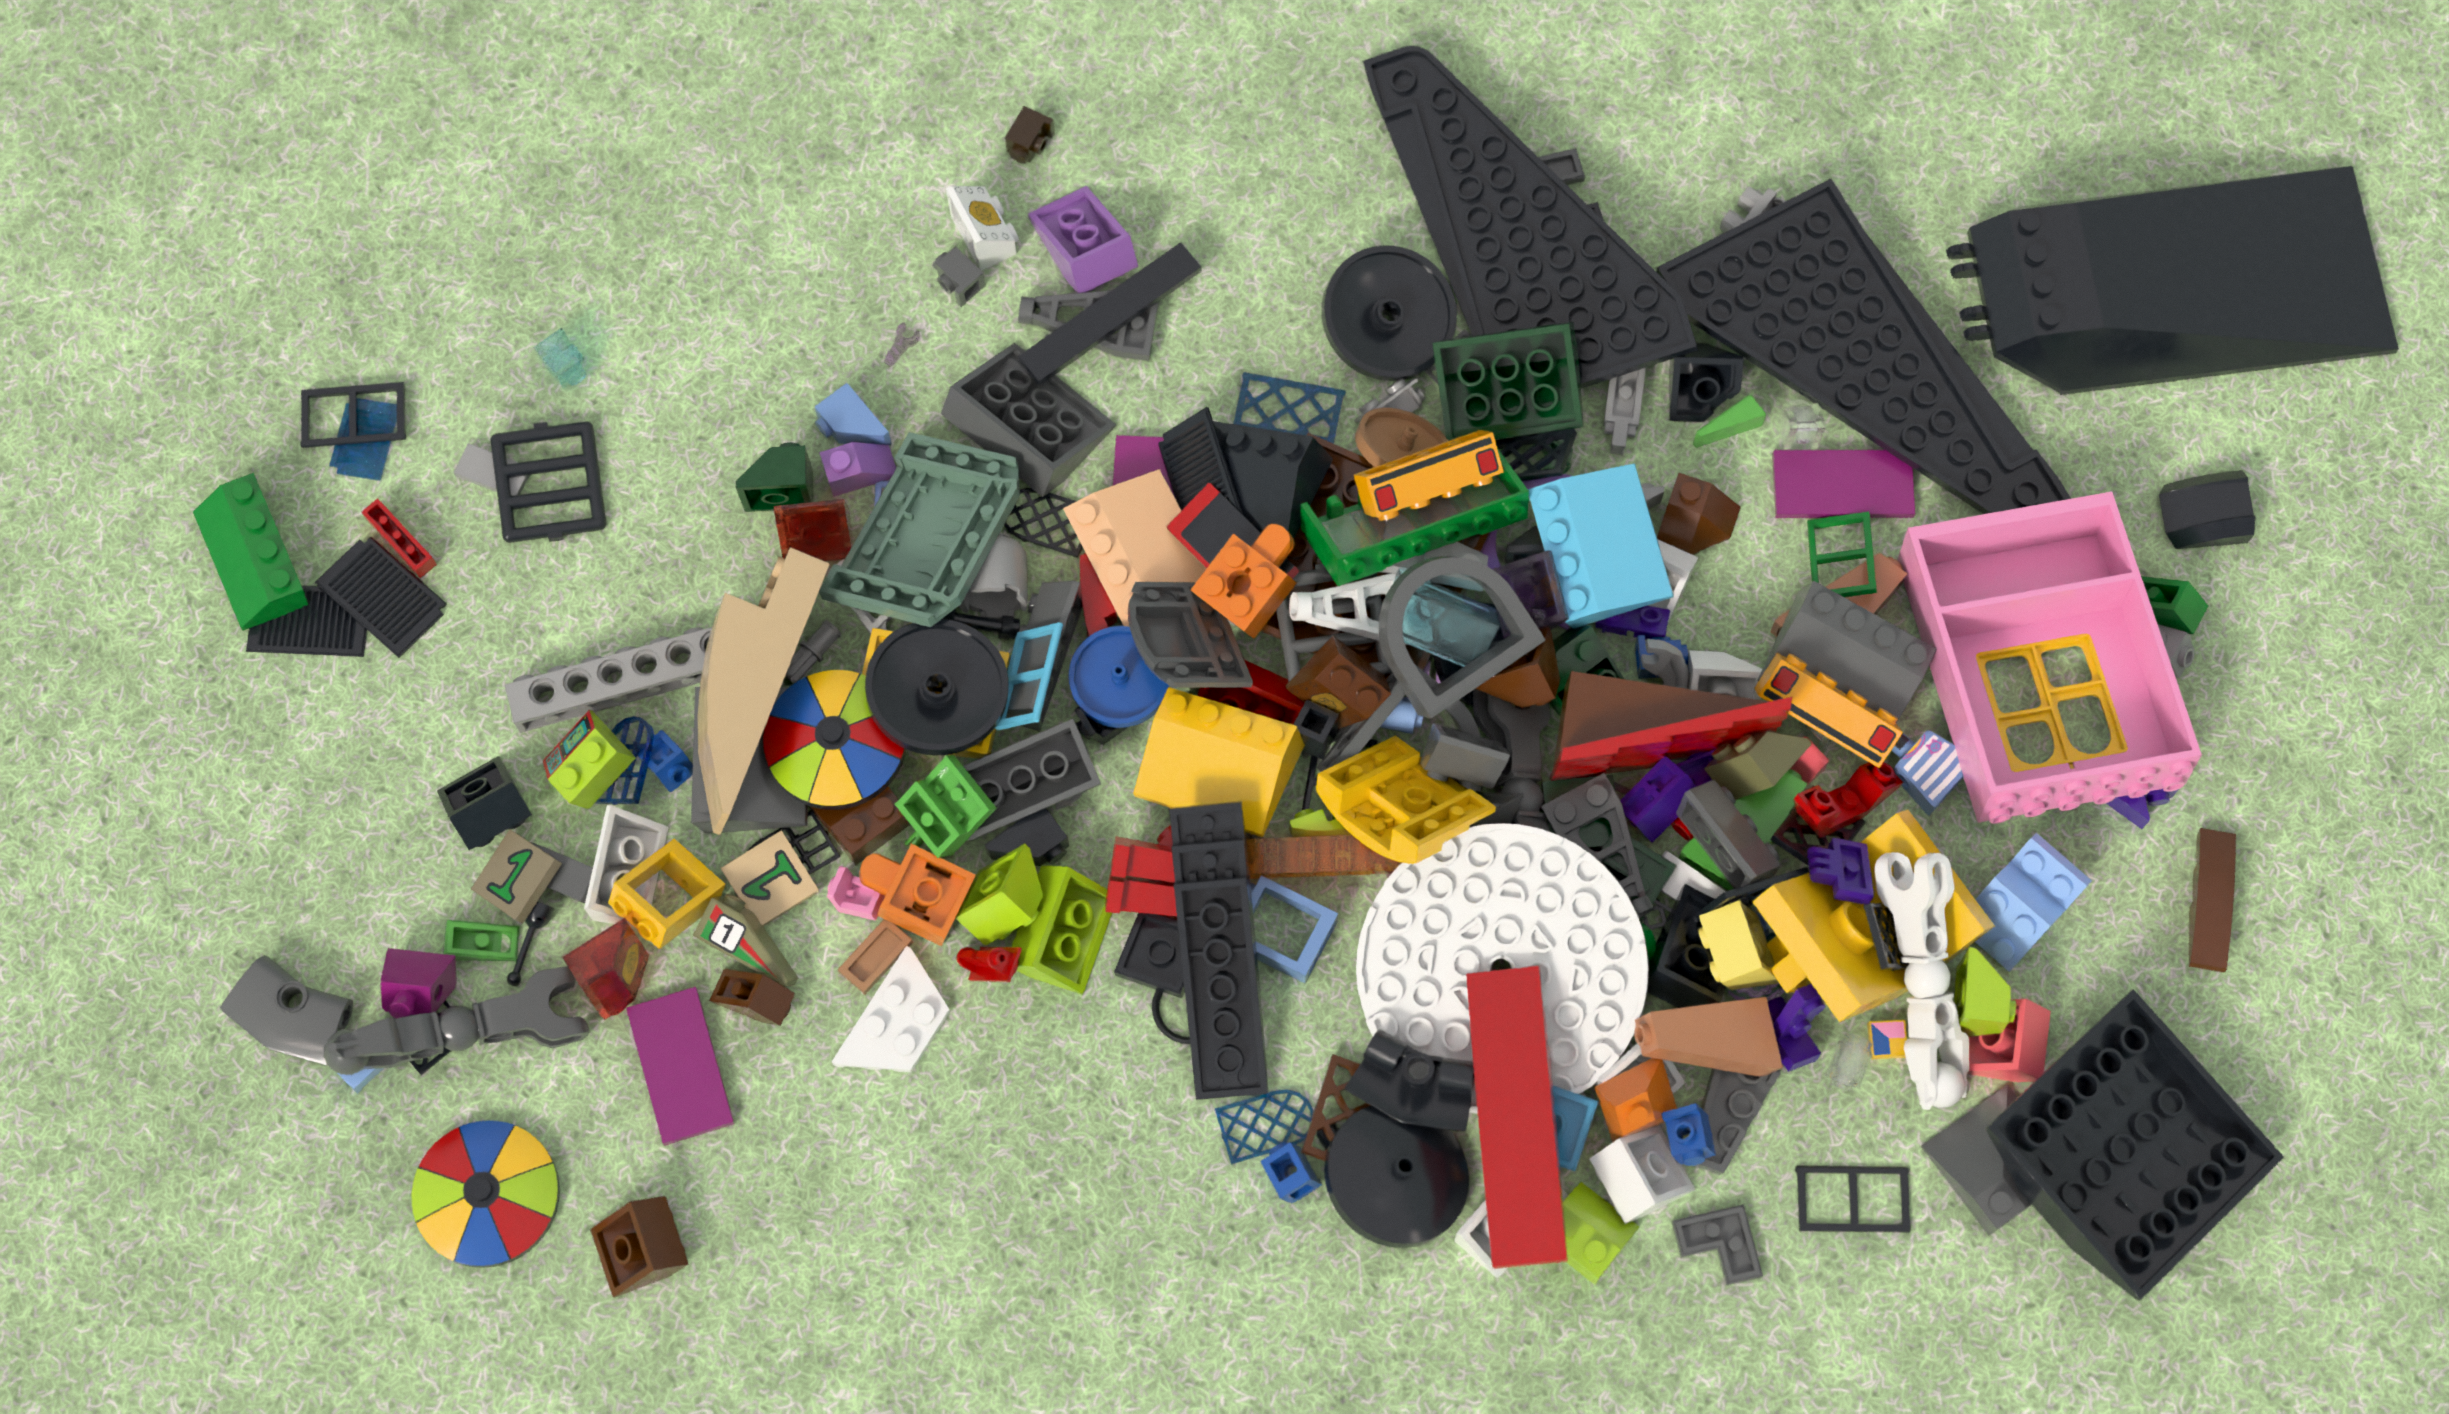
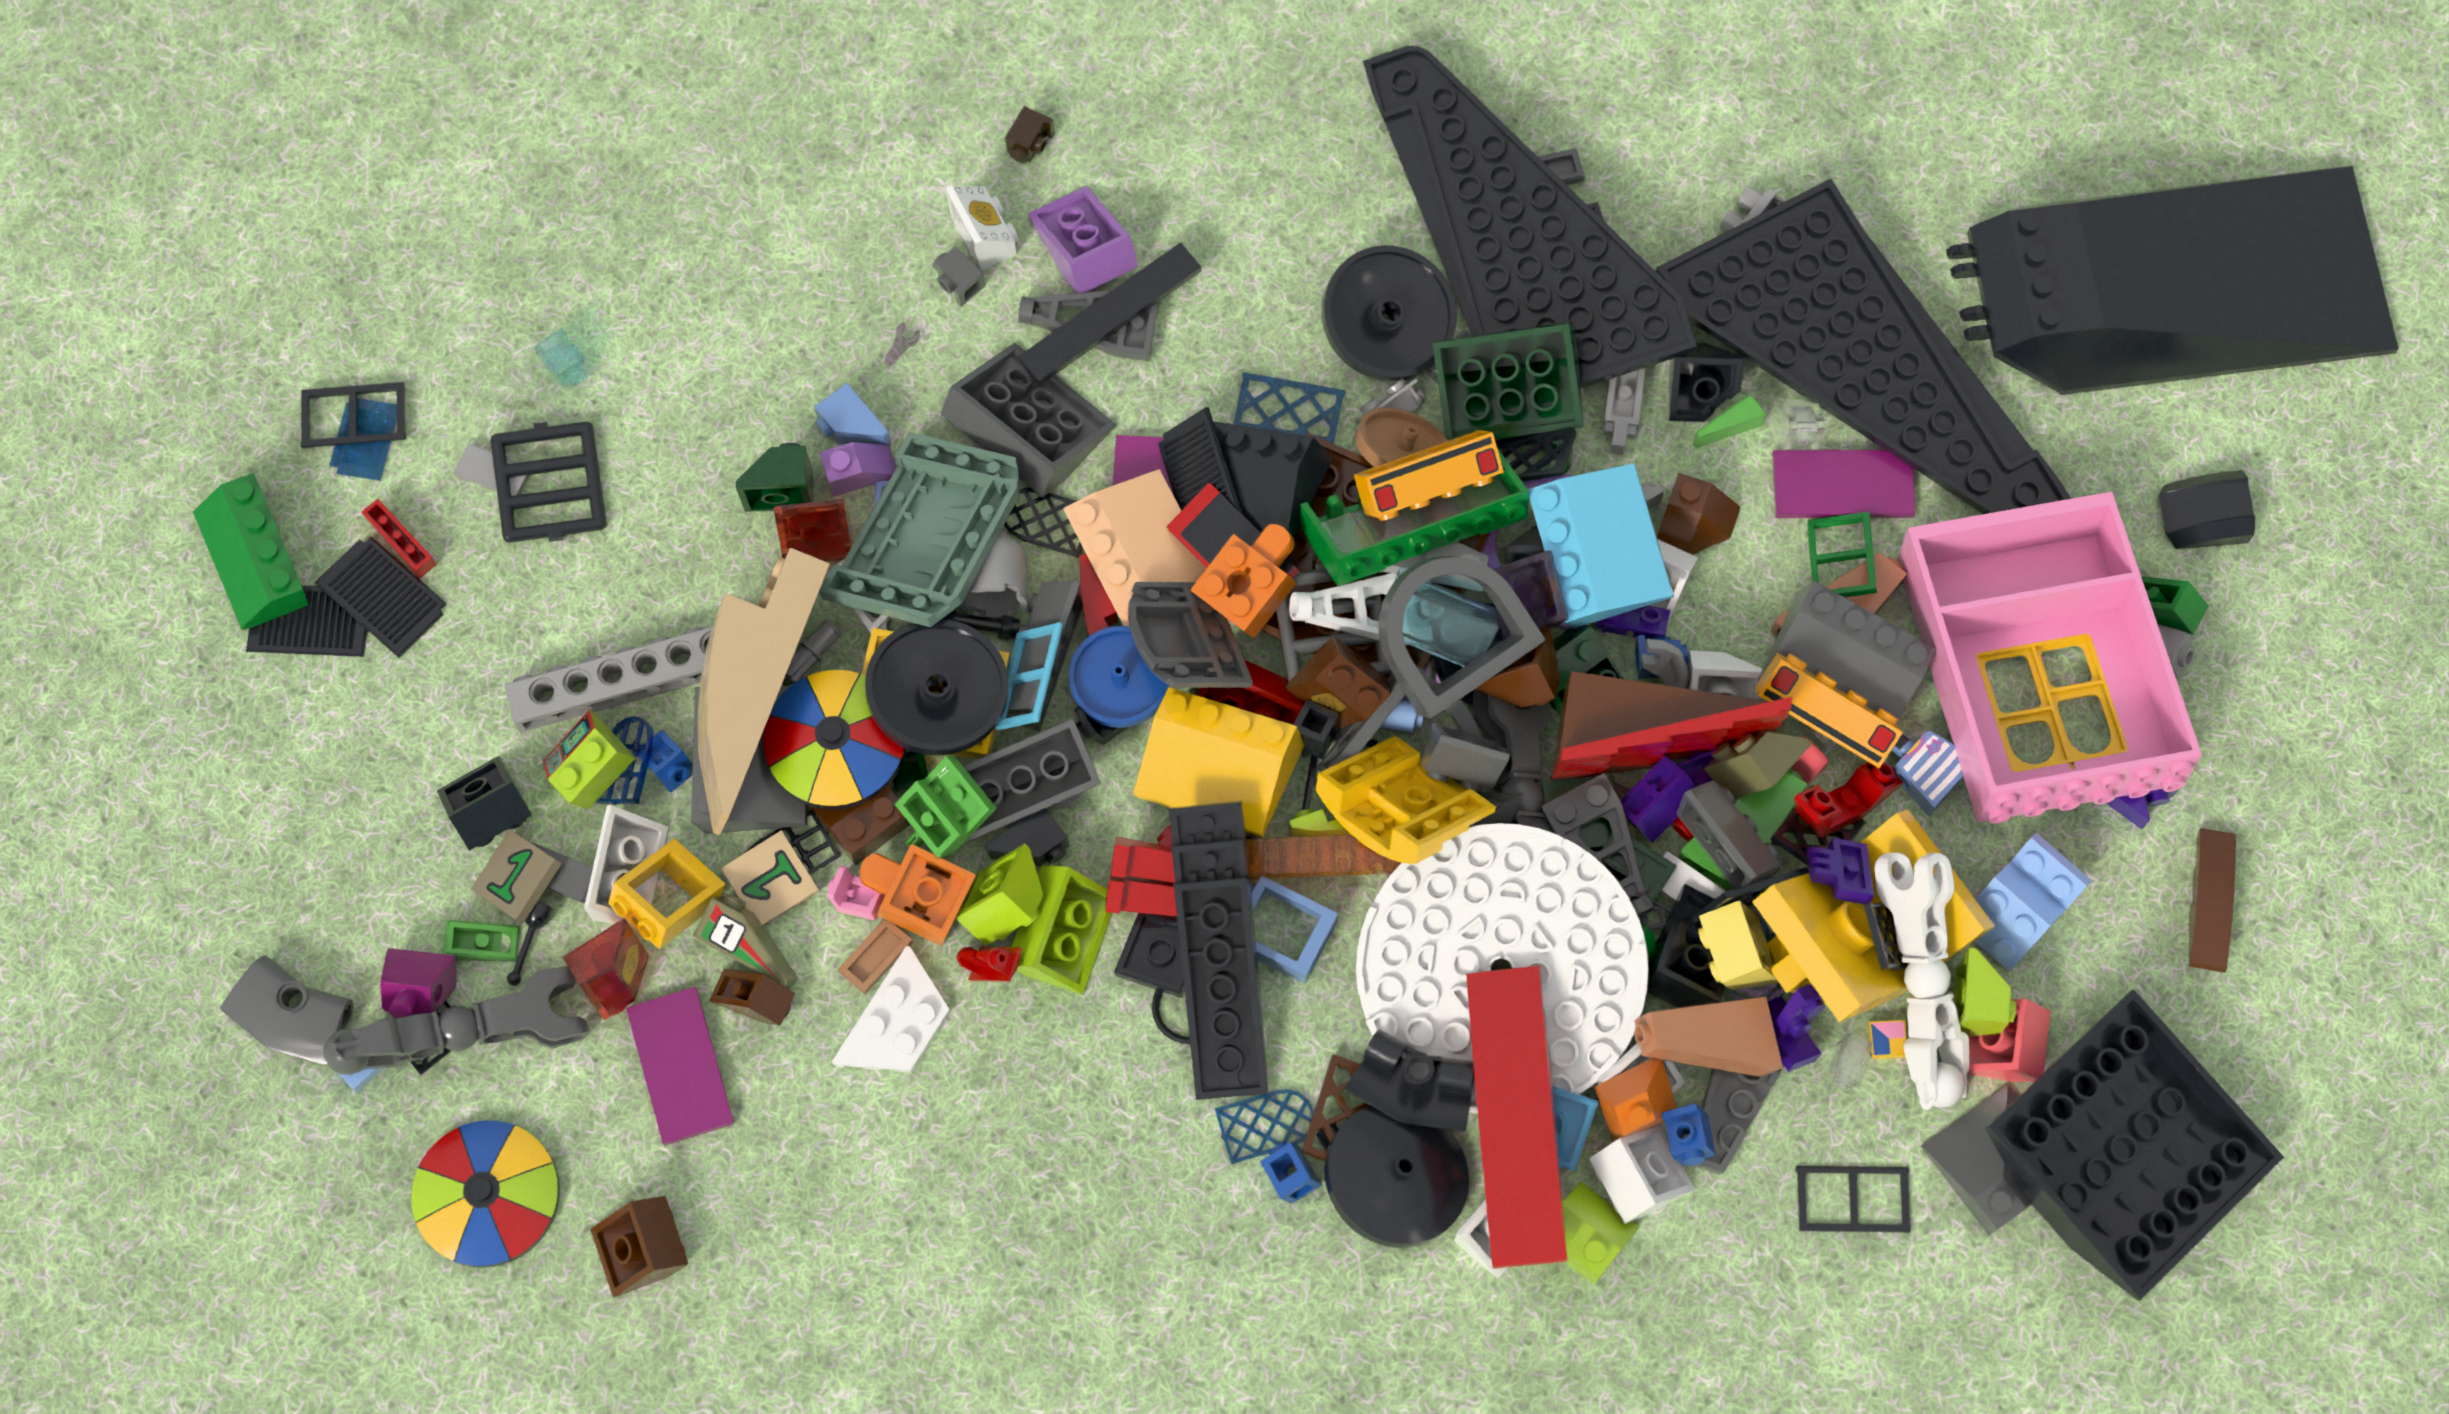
dark grey tile [1671,1204,1763,1286] -> none
none -> dark green tile [893,751,928,792]

